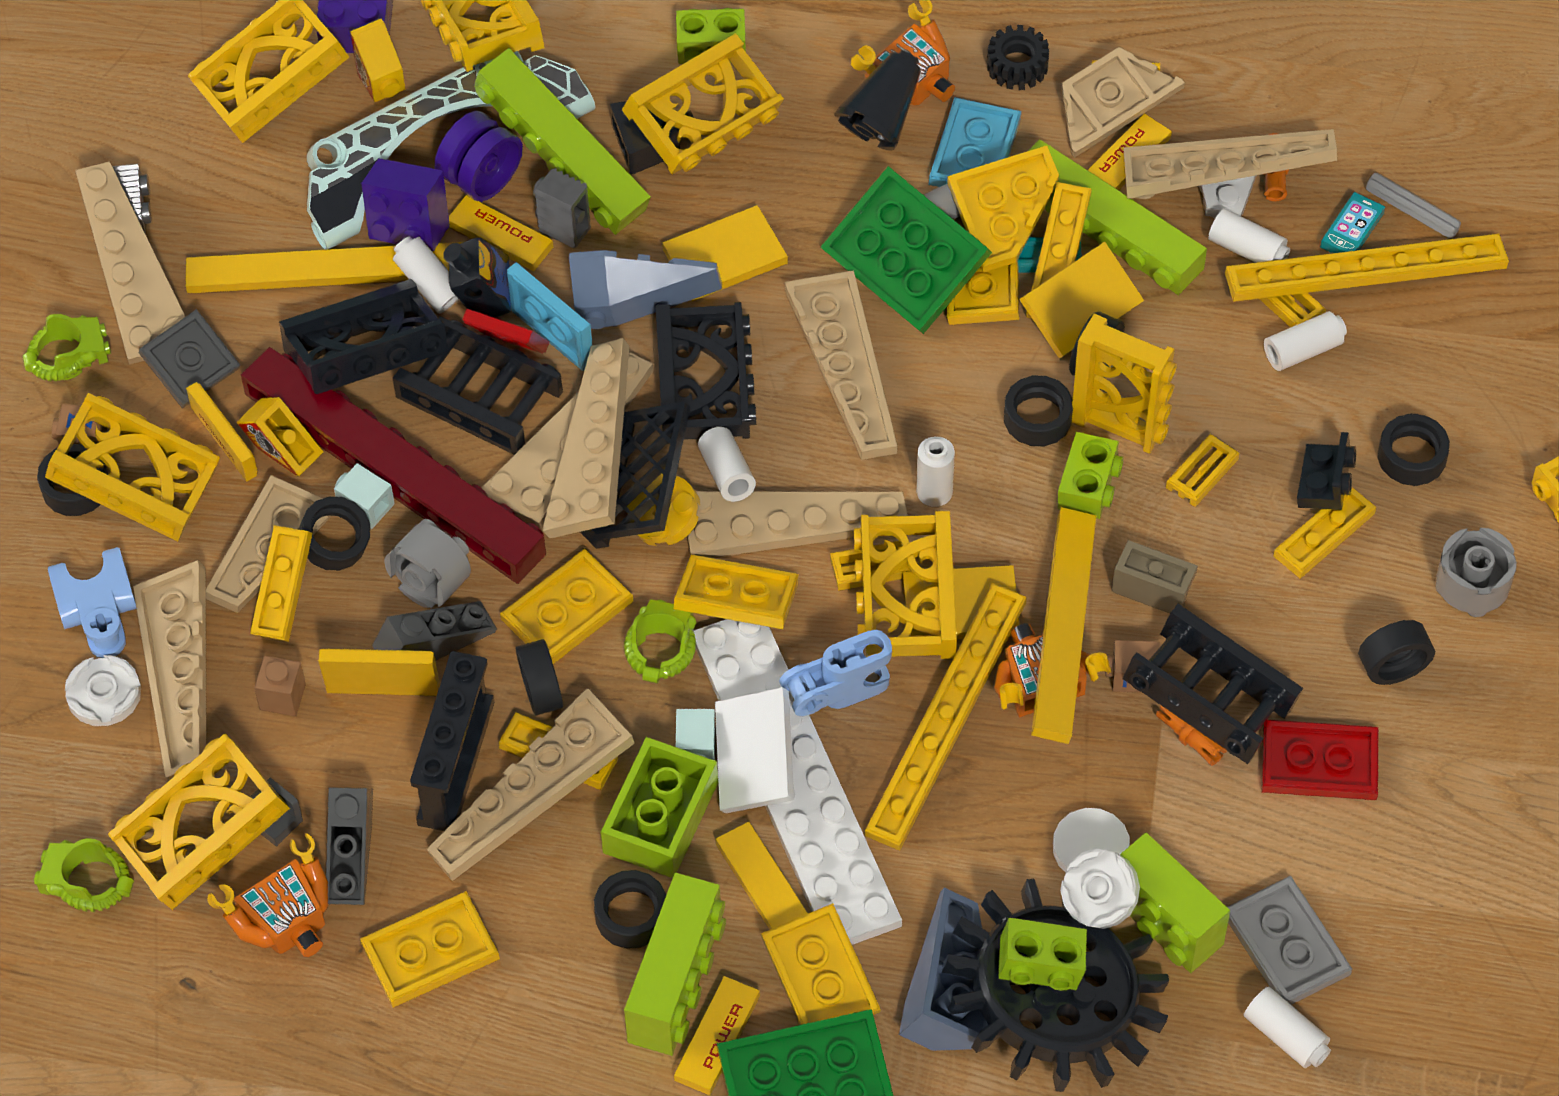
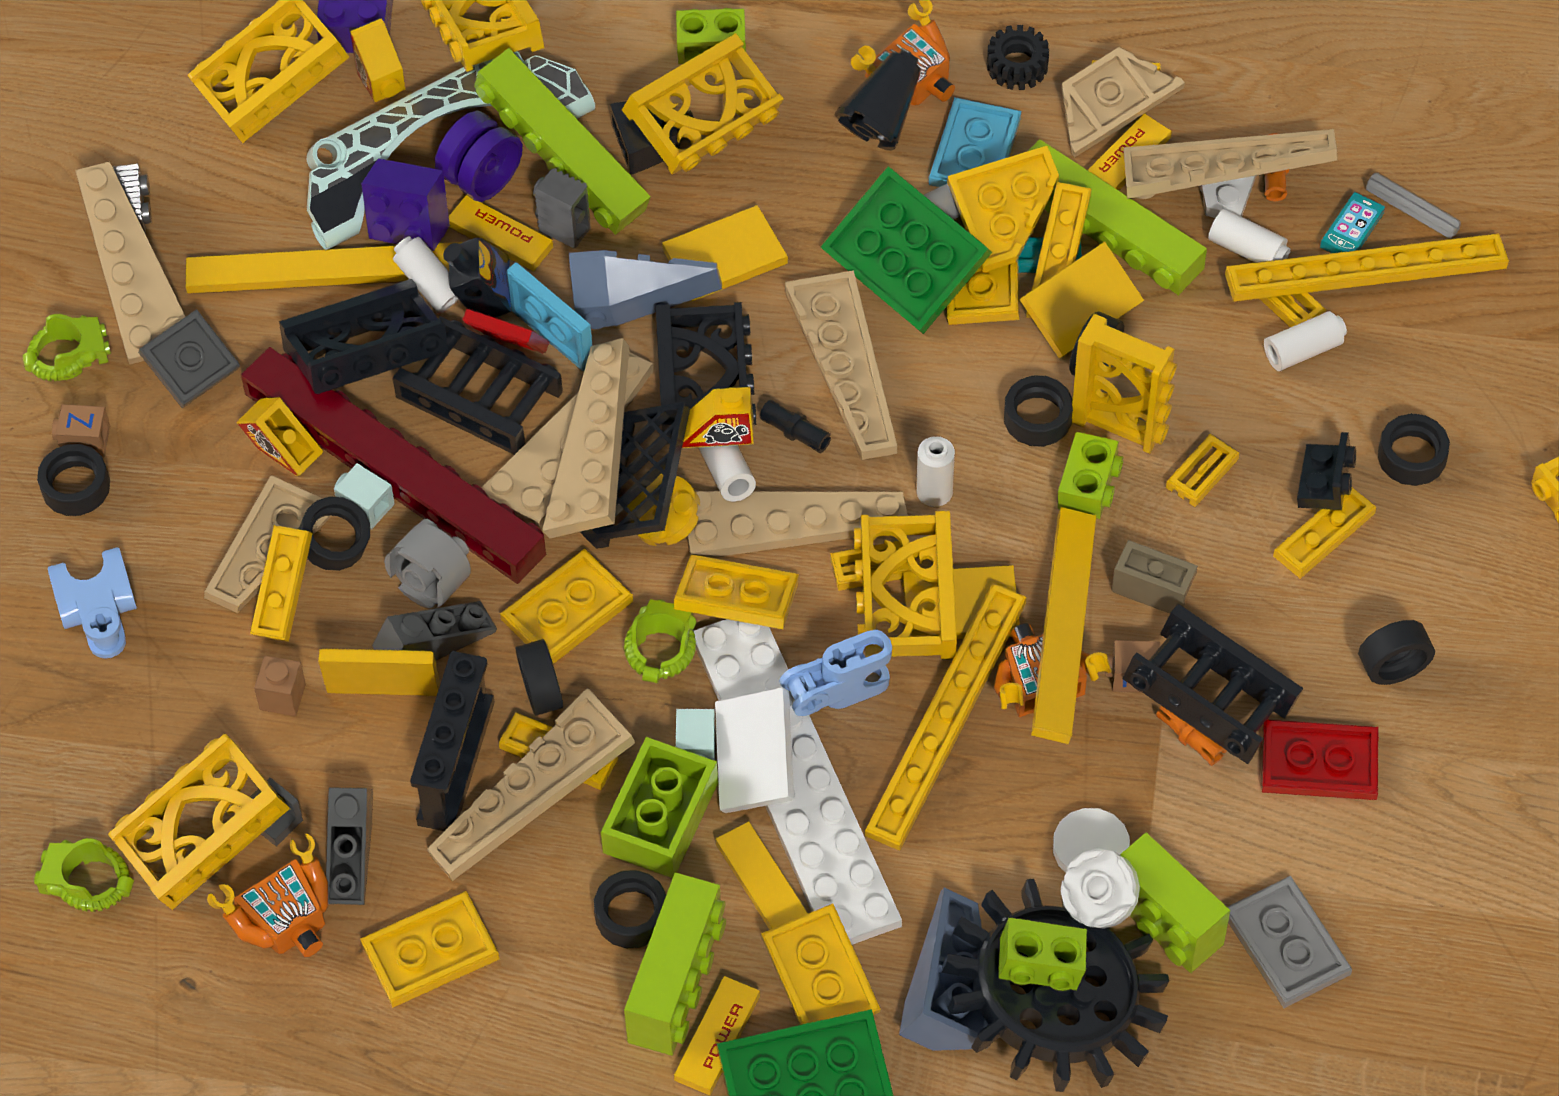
yellow fence [45,393,220,542] -> none
white tile [65,655,141,726] -> none
tan wing [133,560,206,781] -> none
yellow tile [186,382,258,482] -> none
white brick [1244,987,1331,1068] -> none
light grey brick [1436,527,1517,617] -> none
none -> slope [682,387,754,448]
none -> black pin [760,399,831,454]

